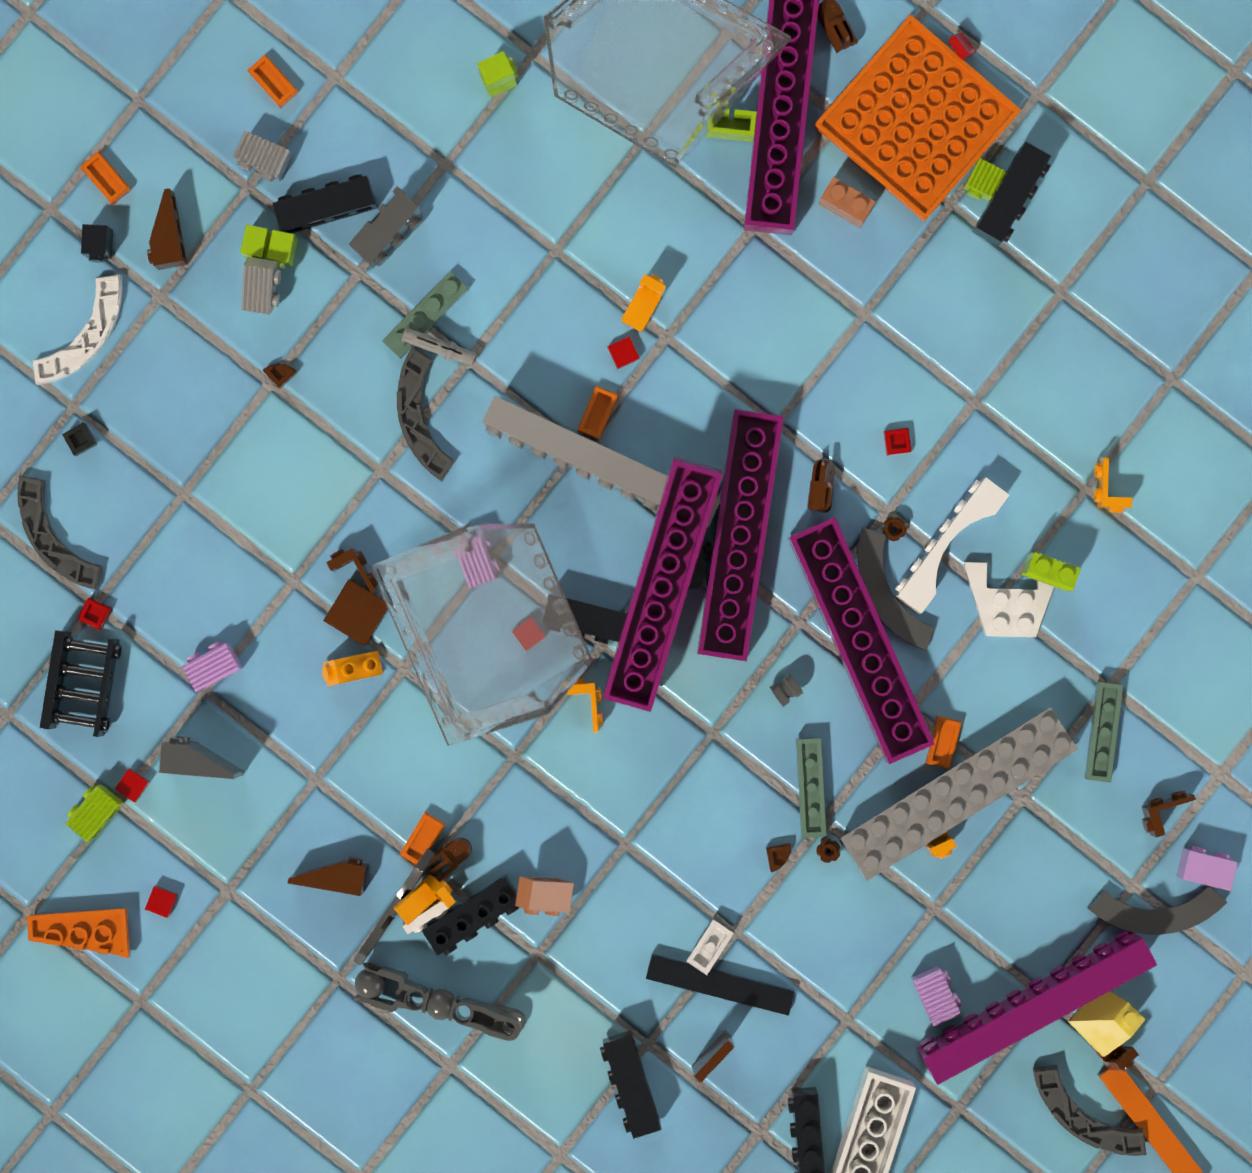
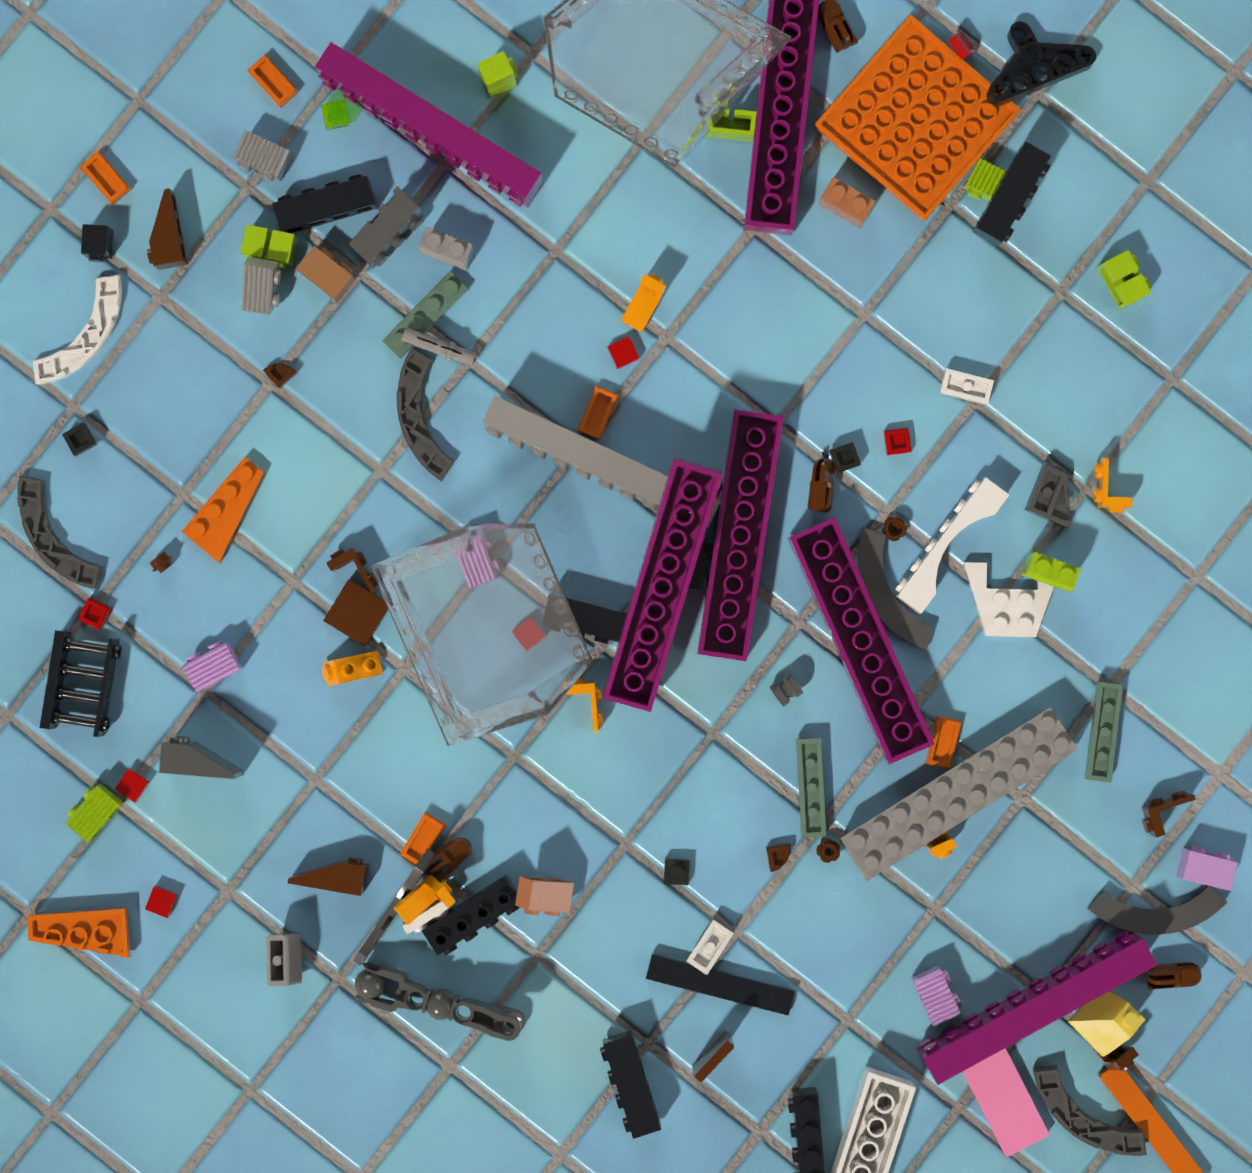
none -> reddish brown plate [149,552,172,574]
none -> orange wing [182,457,265,563]
none -> light grey brick [266,933,302,986]
none -> medium nougat brick [296,246,355,303]
none -> magenta brick [315,42,543,208]
none -> clear neon green plate [321,99,351,130]
none -> light grey brick [418,227,474,271]
none -> pearl dark grey plate [664,858,690,885]
none -> pearl dark grey plate [829,442,861,474]
none -> white plate [939,368,994,405]
none -> bright pink tile [963,1048,1050,1158]
none -> black beam [986,21,1096,106]
none -> dark grey wing [1024,465,1071,528]
none -> lime piece [1097,249,1152,310]
none -> reddish brown arm [1147,962,1202,990]

